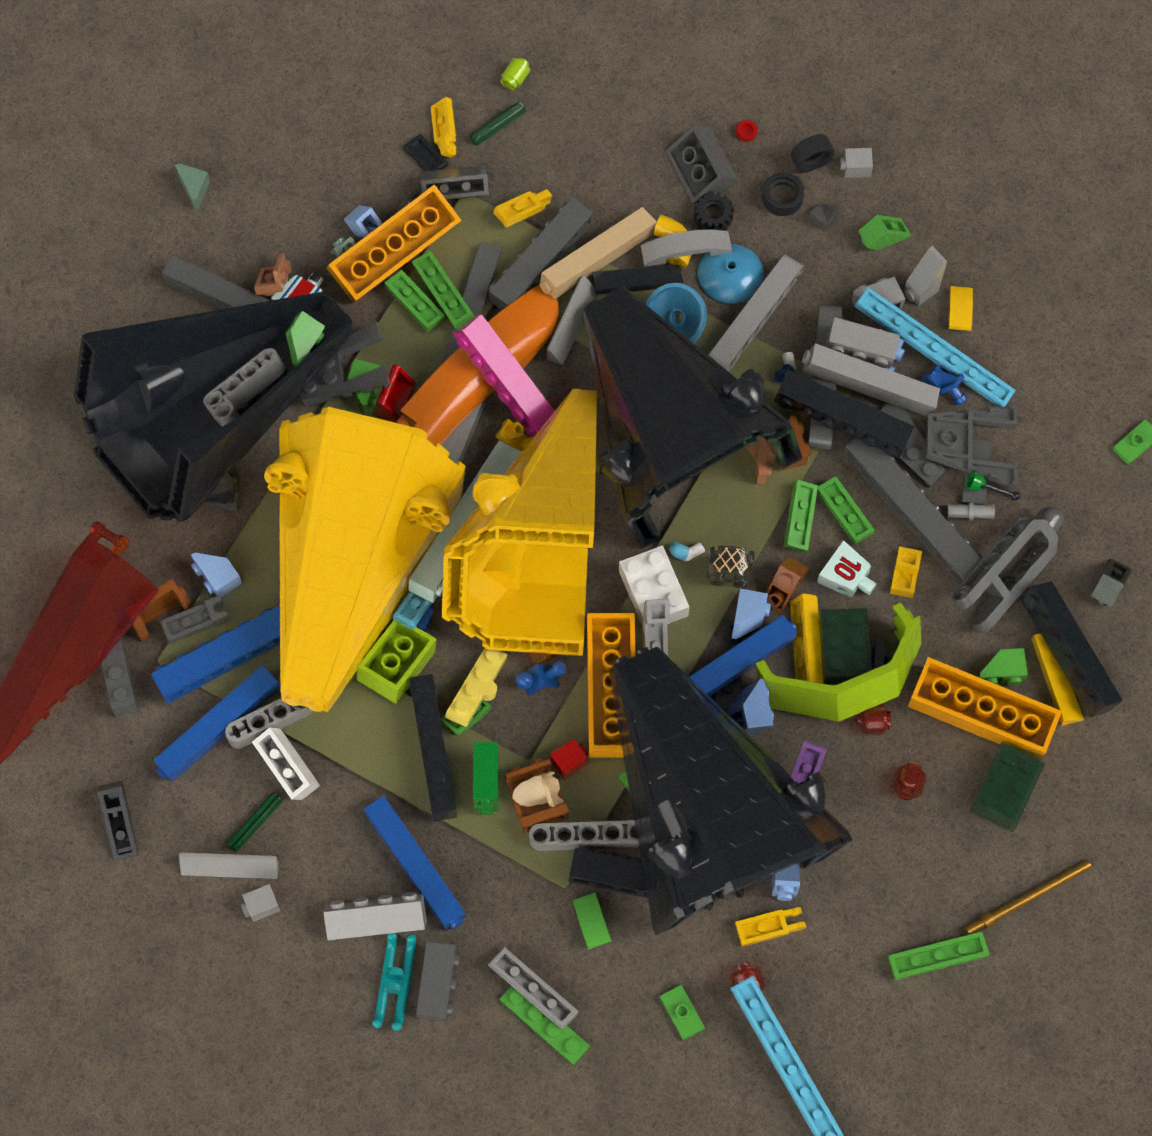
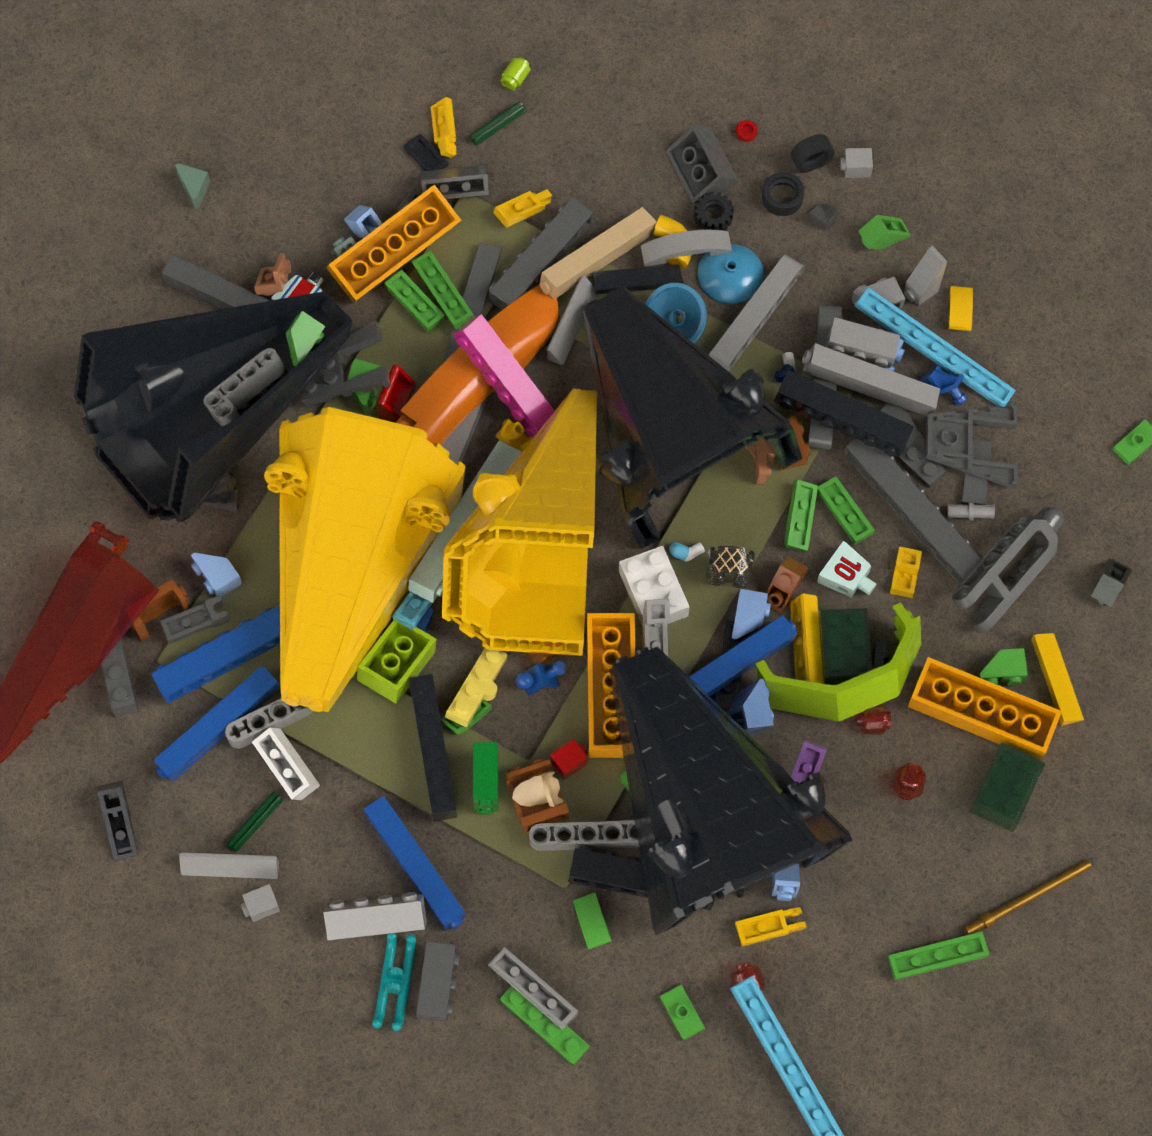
hinge [966,472,1020,501] -> none
black brick [1020,581,1123,718] -> none

